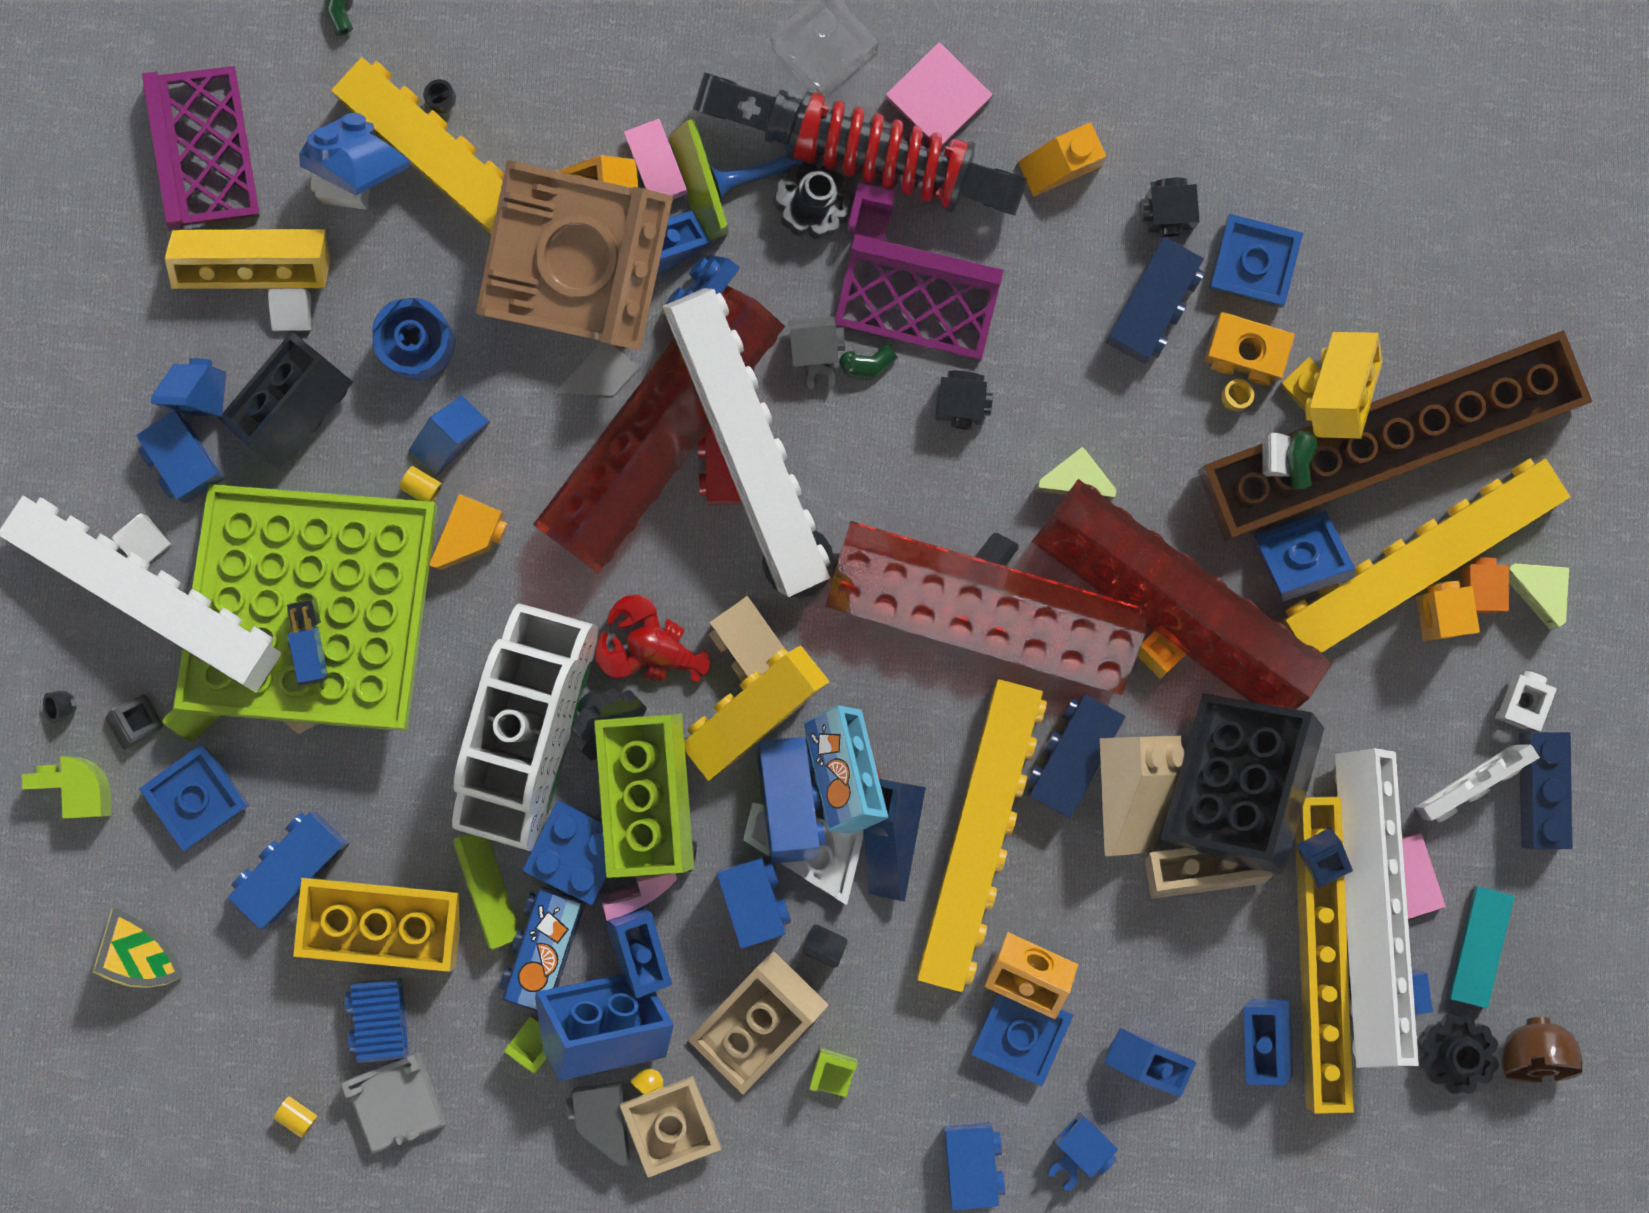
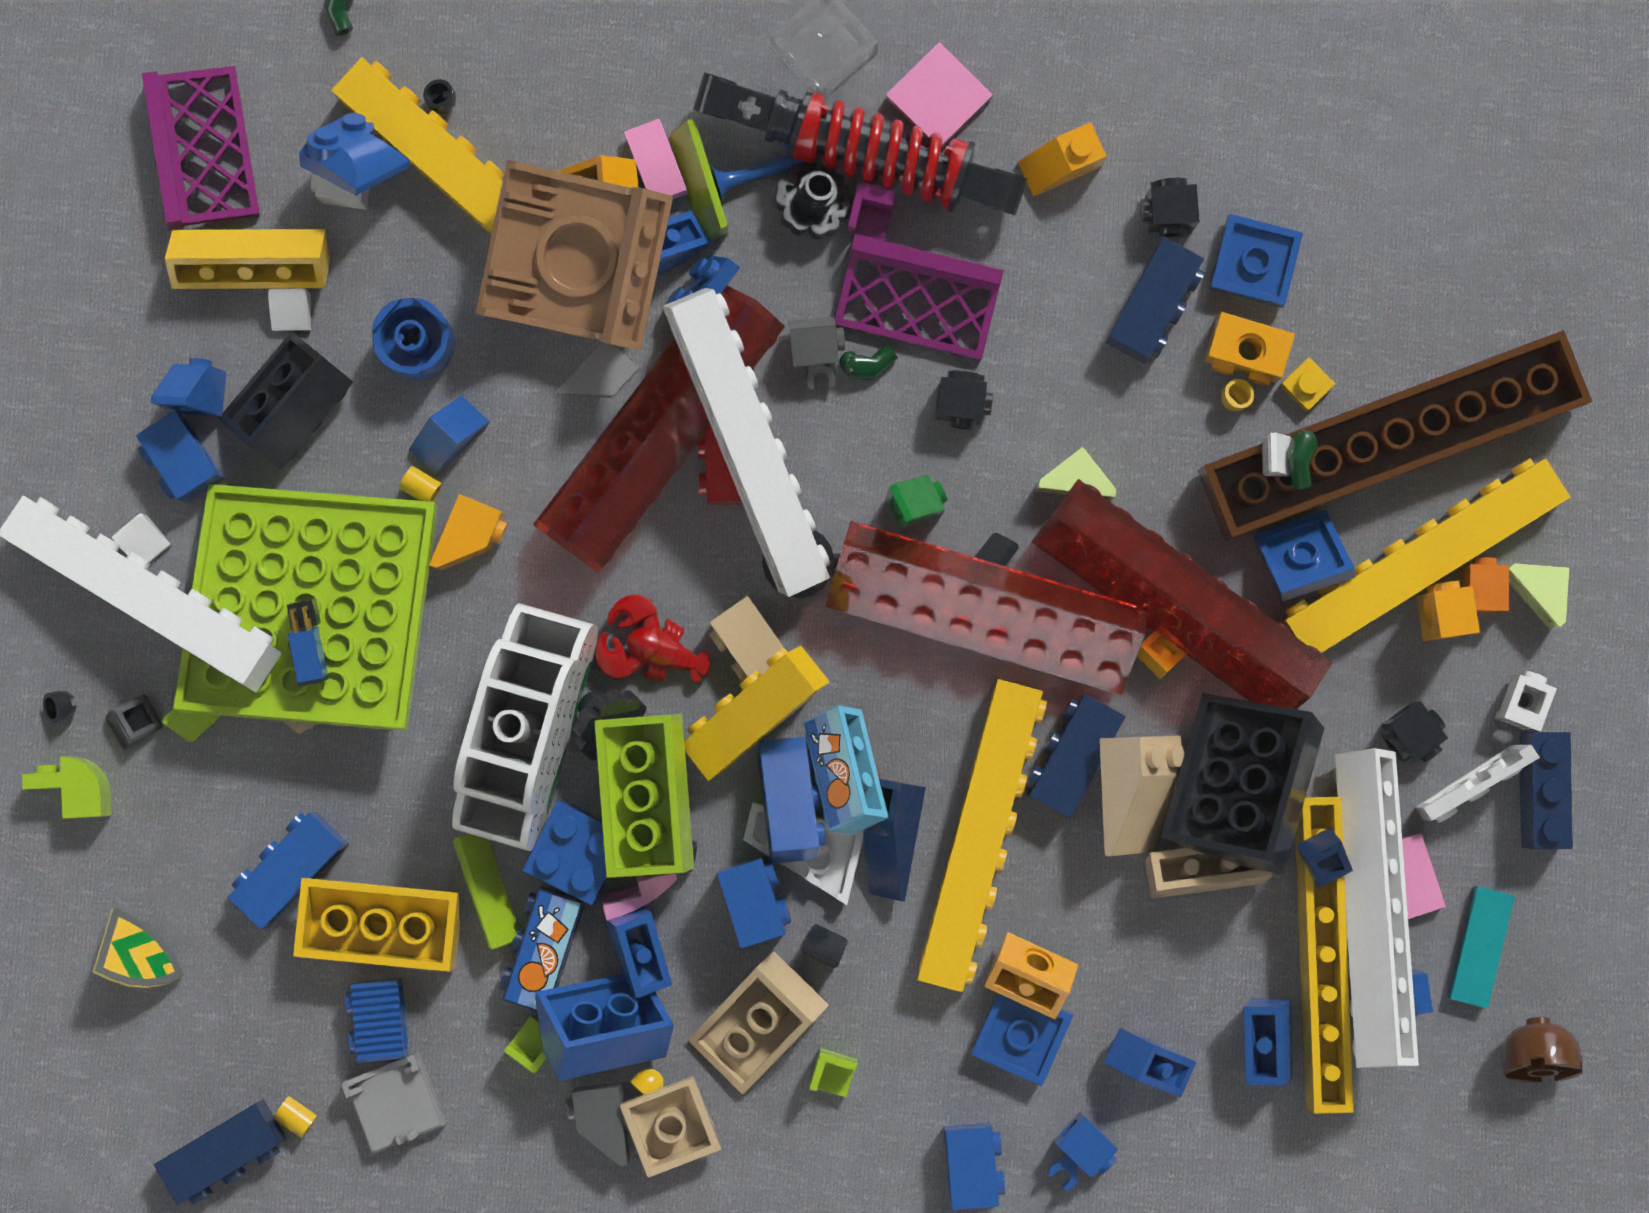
blue plate [139,743,250,852] -> none
yellow brick [1305,332,1383,439] -> none
black plant [1419,1014,1499,1094] -> none
none -> dark blue brick [153,1099,287,1205]
none -> green slope [886,475,948,533]
none -> black brick [1381,701,1448,764]

